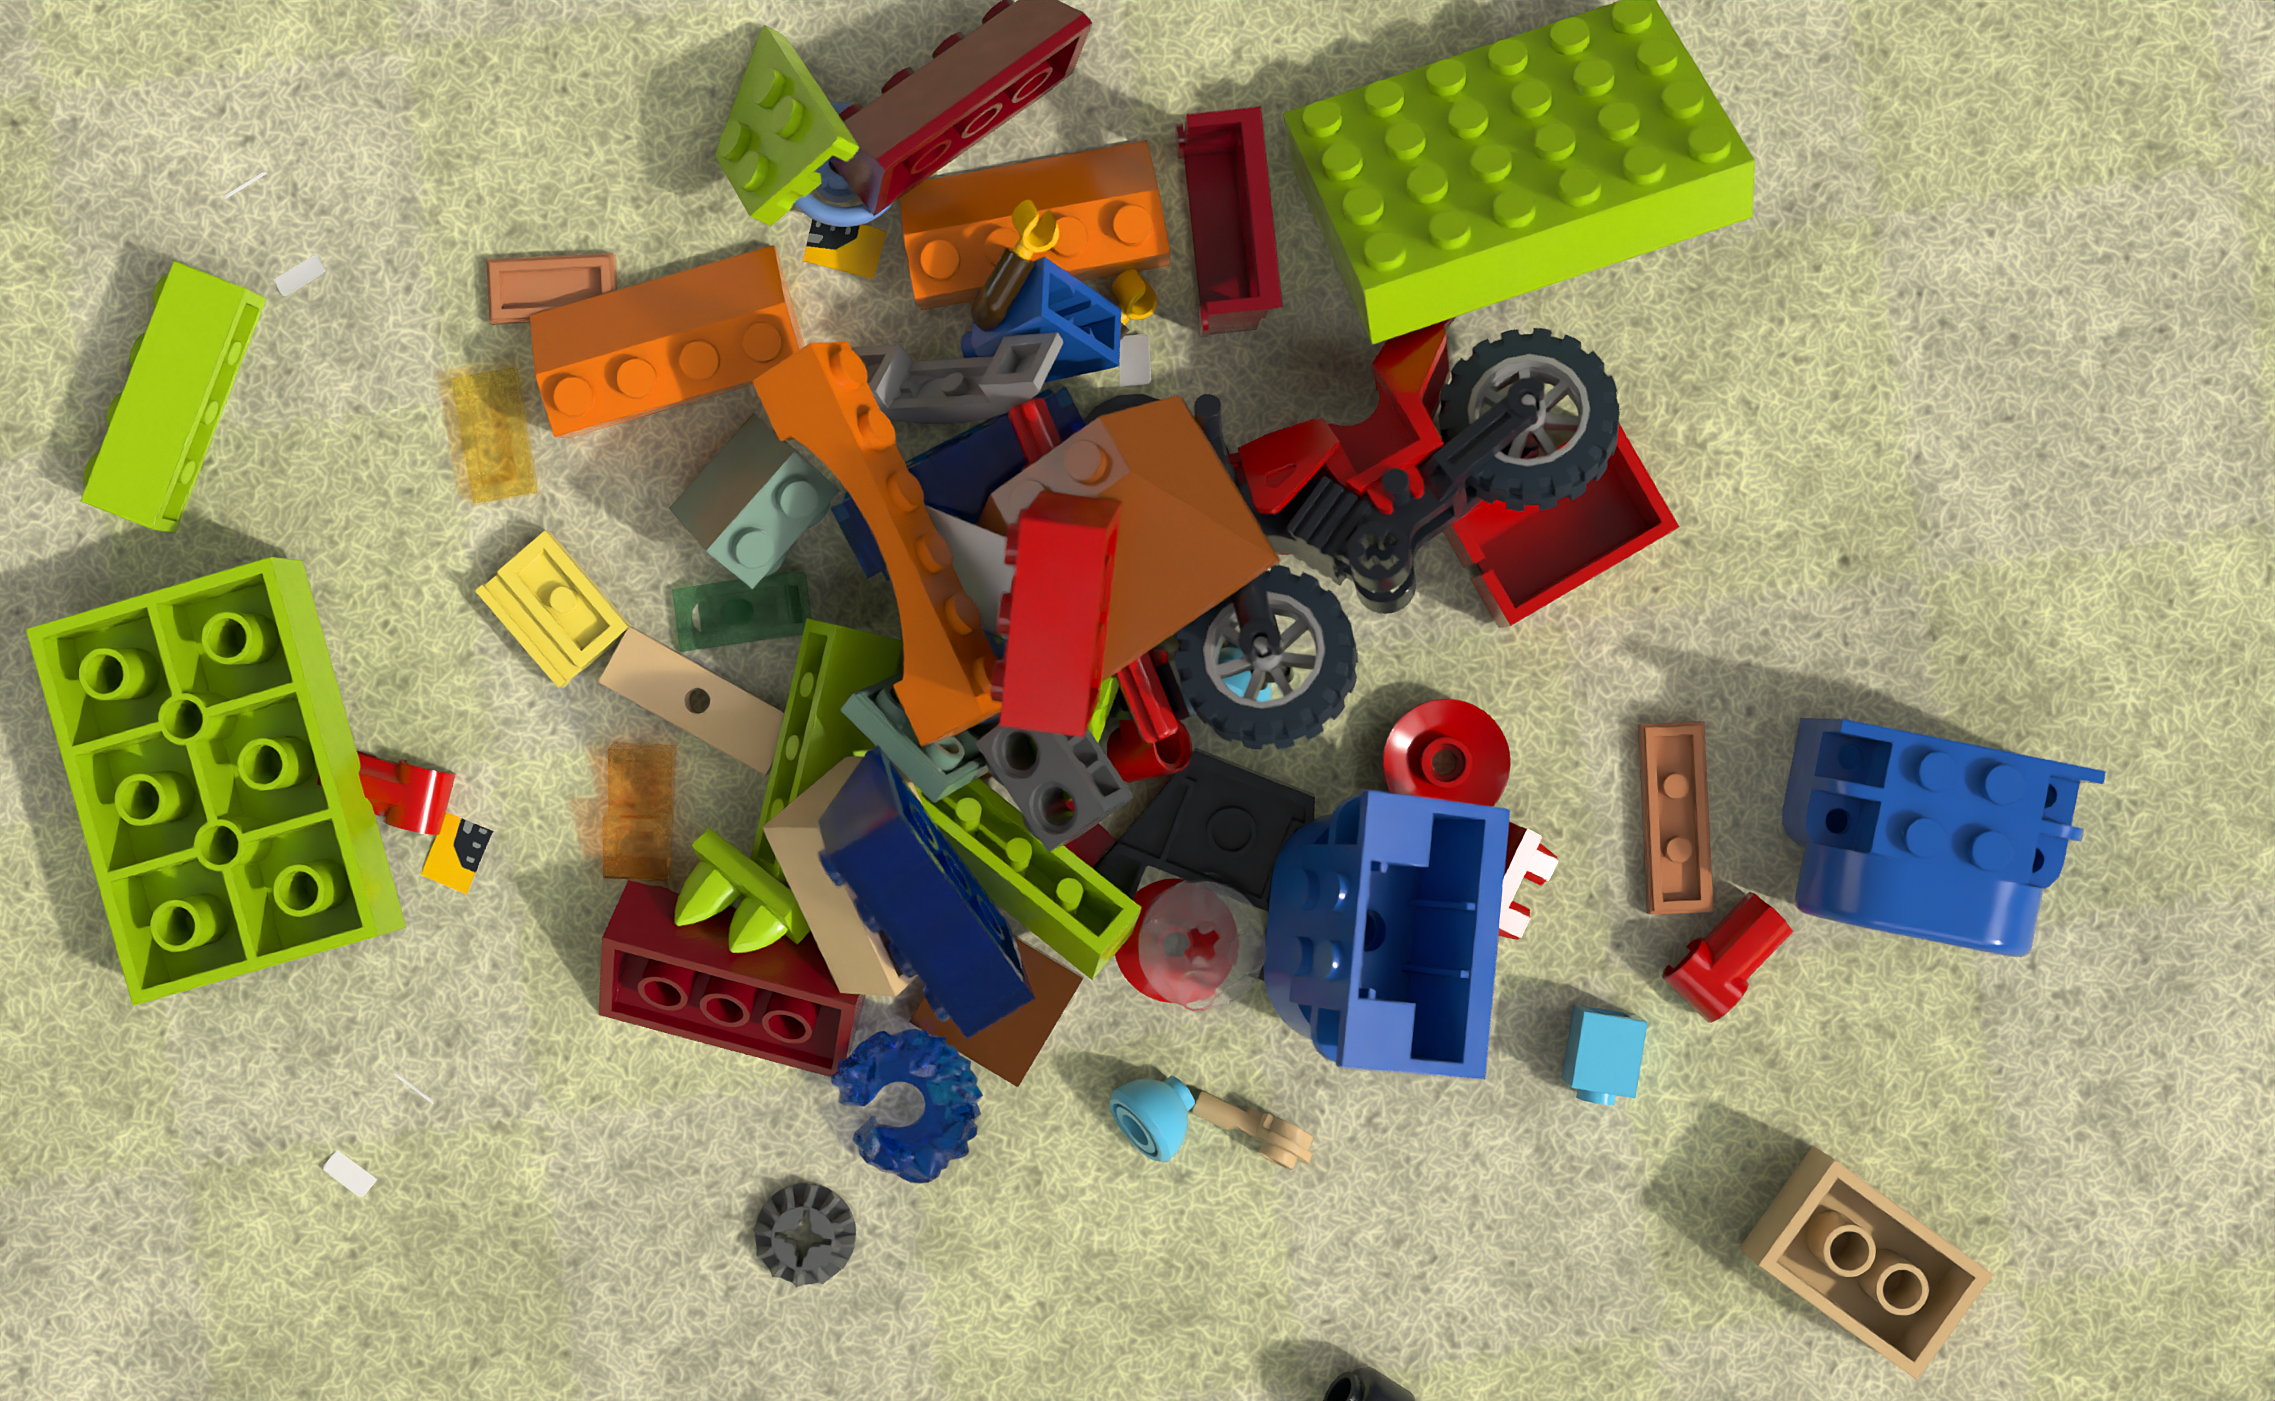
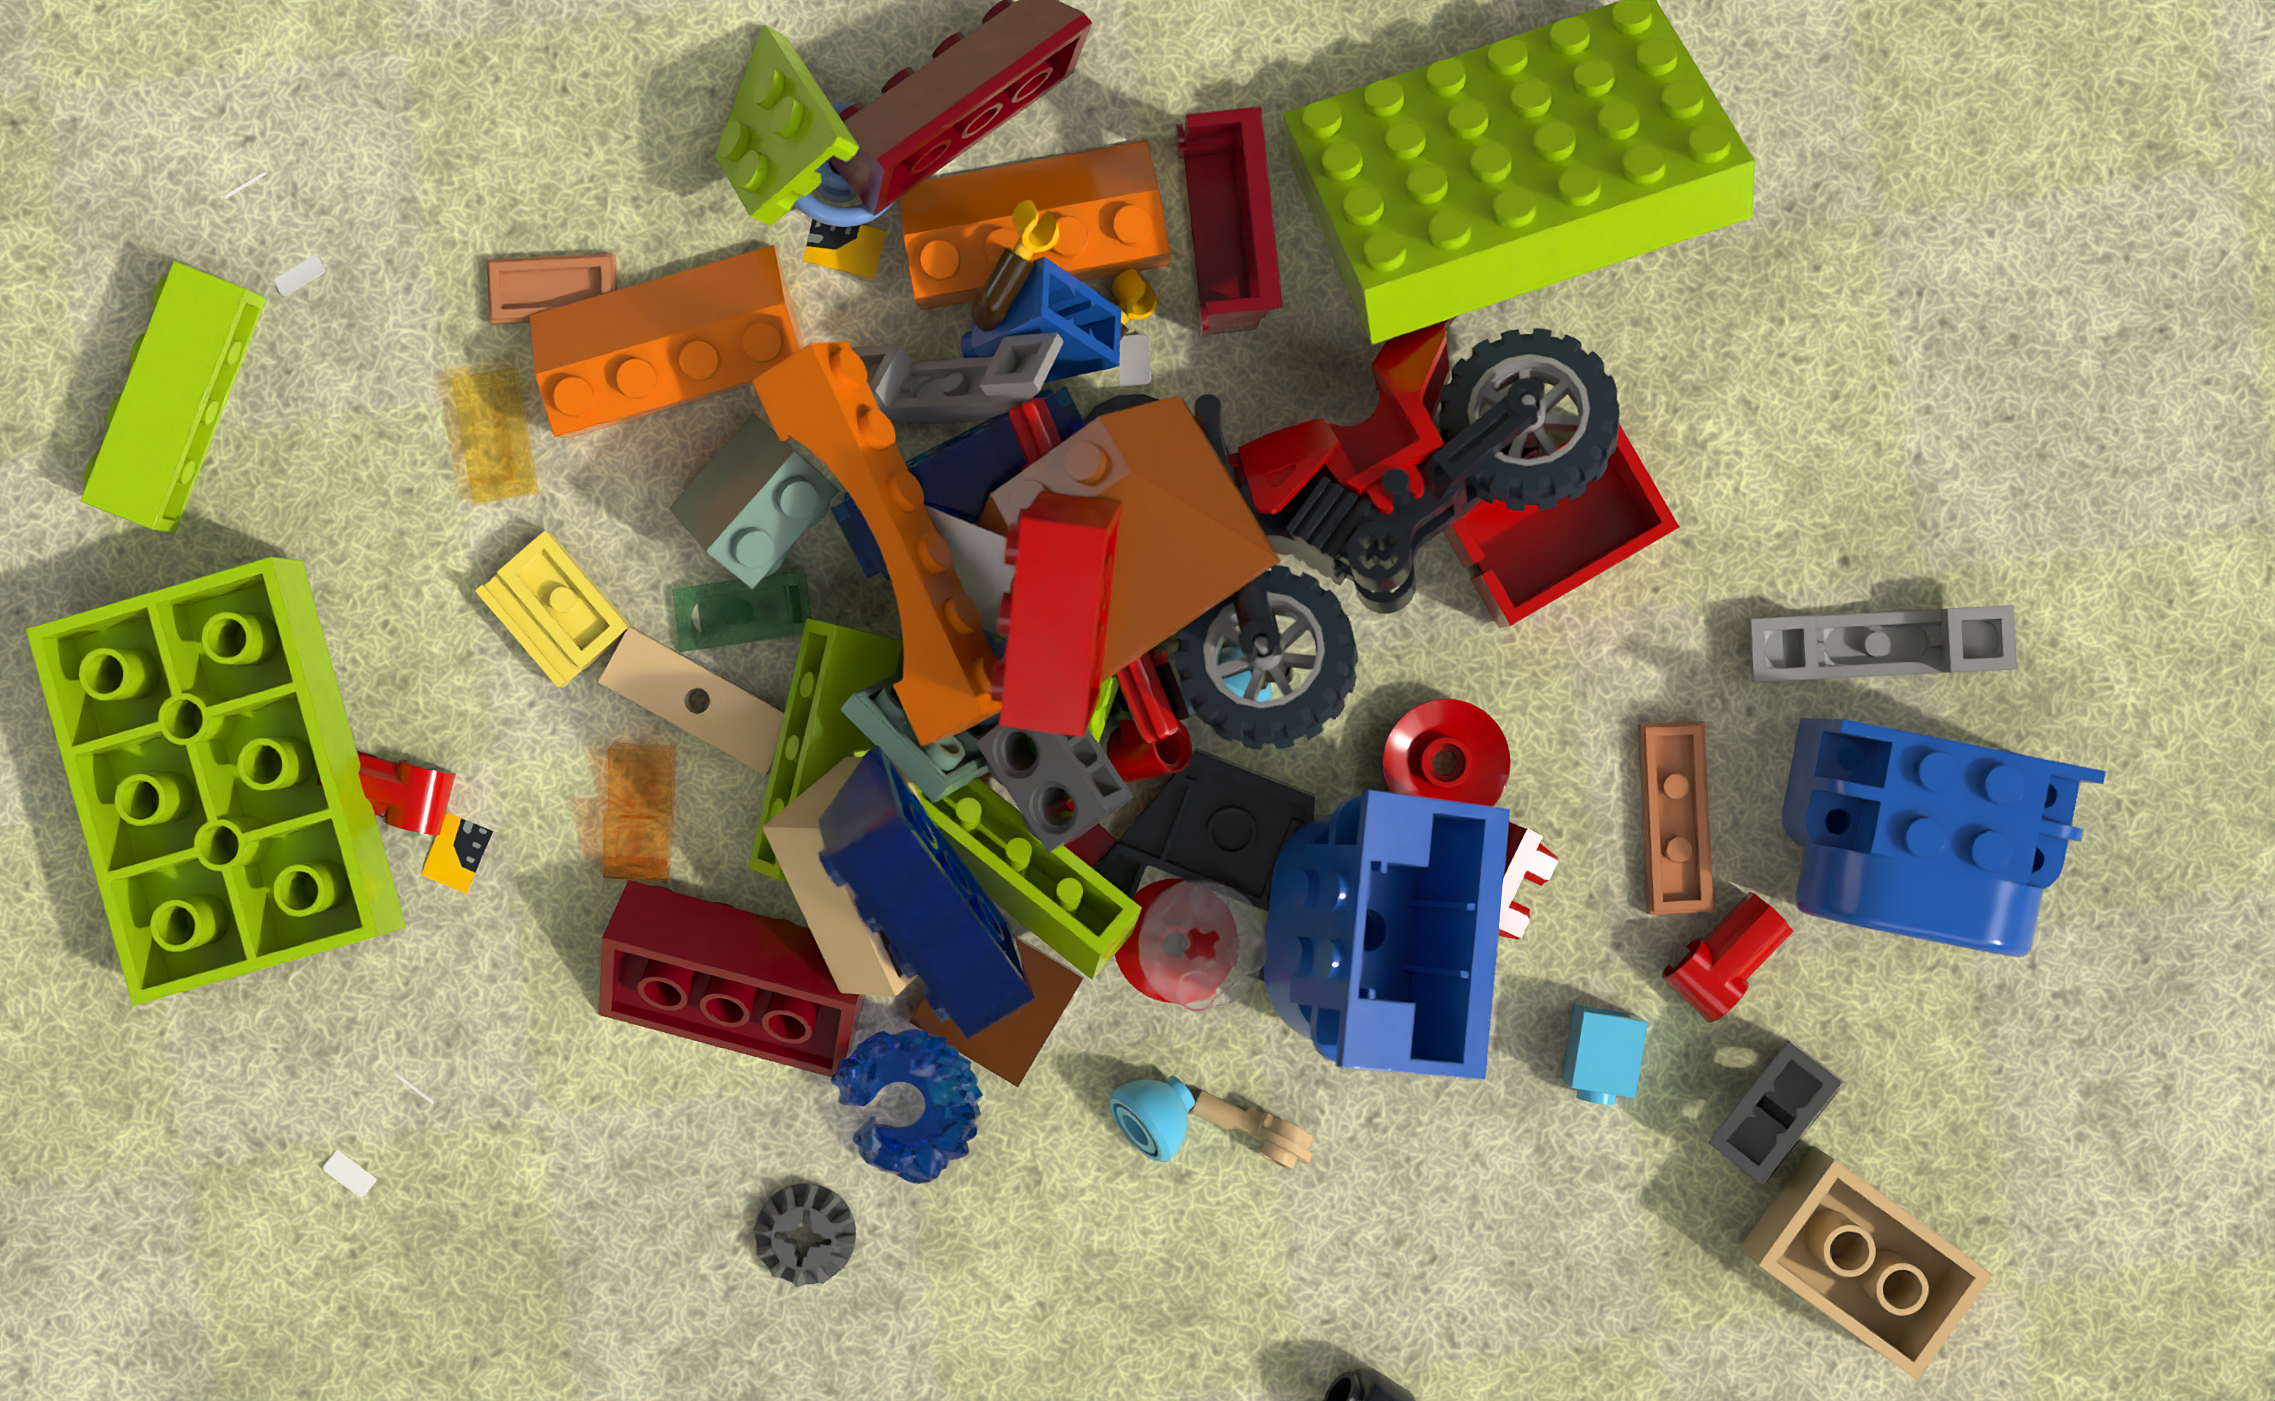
lime tile [674,828,810,953] -> none
none -> dark grey brick [1708,1041,1846,1185]
none -> light grey slope [1749,605,2017,683]

